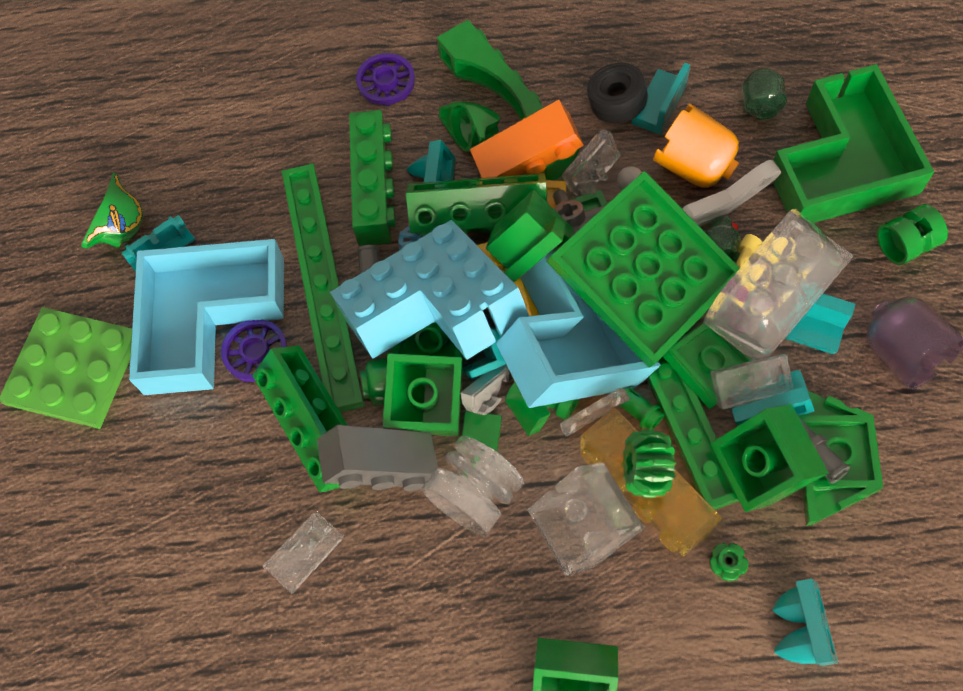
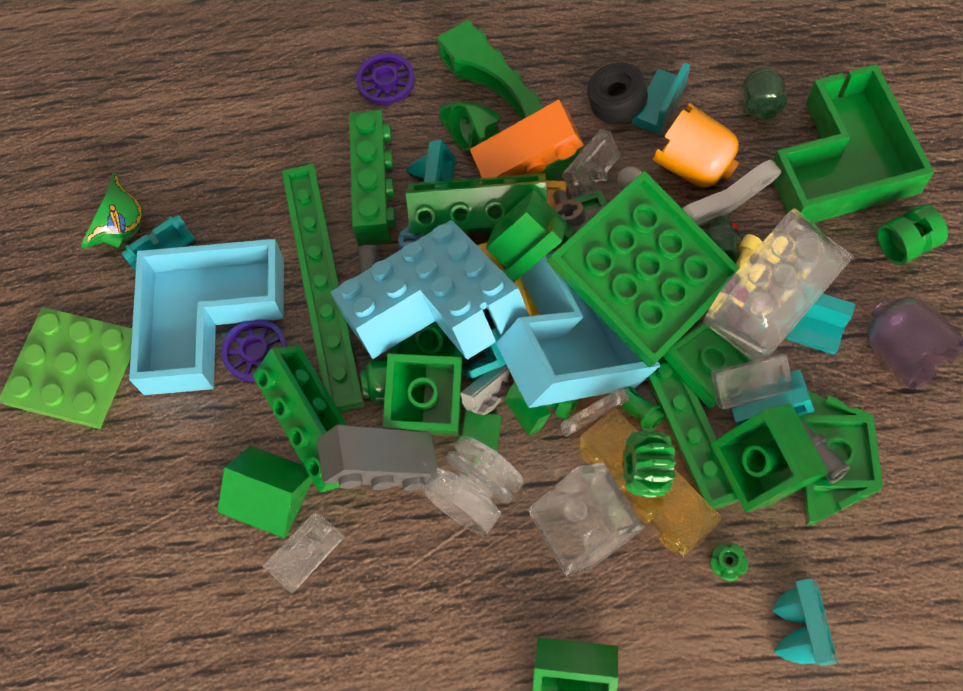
none -> slope [217,445,312,539]

